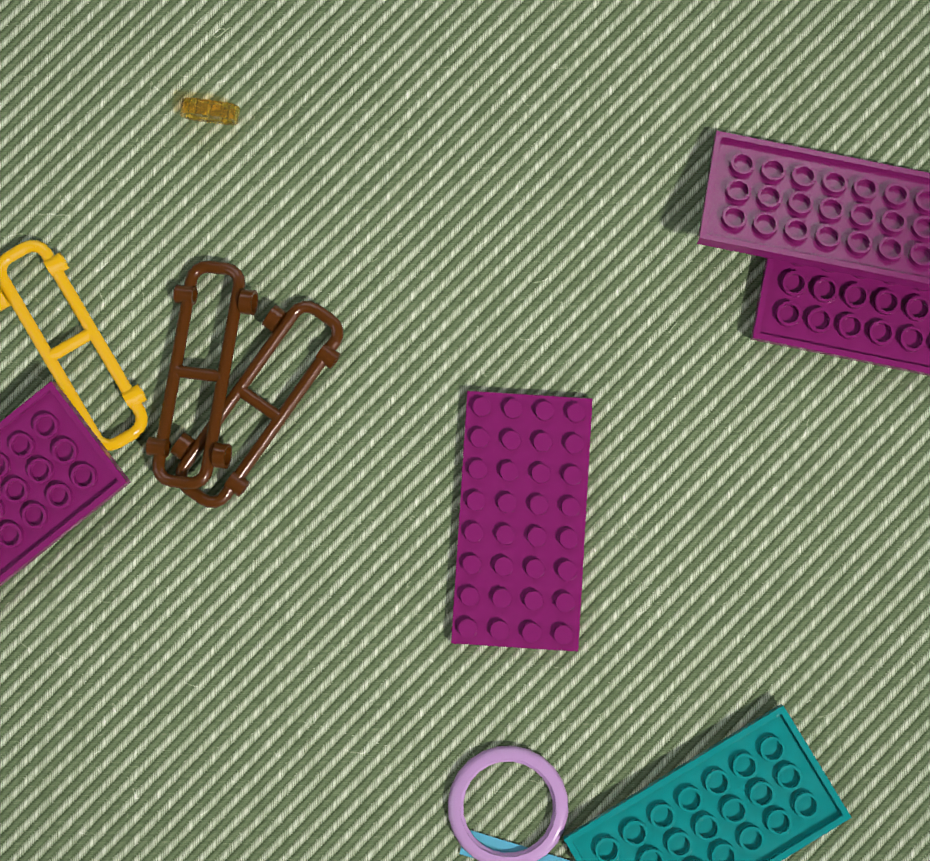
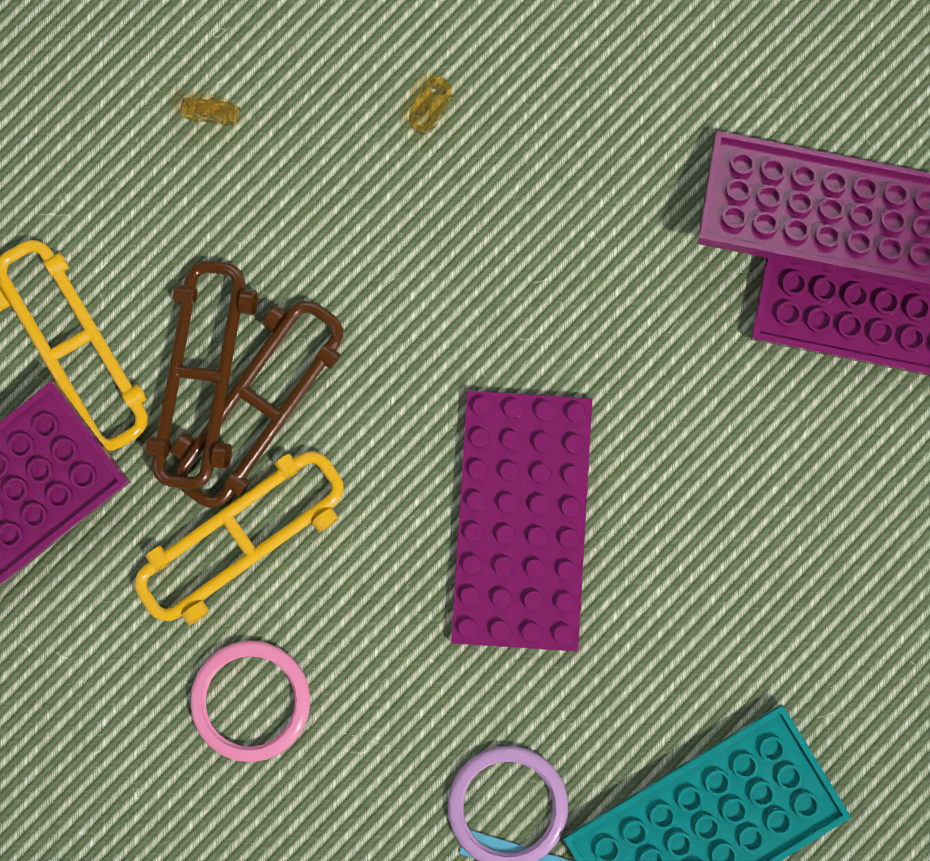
none -> yellow bar [135,451,344,626]
none -> bright pink wedge [190,640,310,762]
none -> clear yellow beam [409,77,452,135]

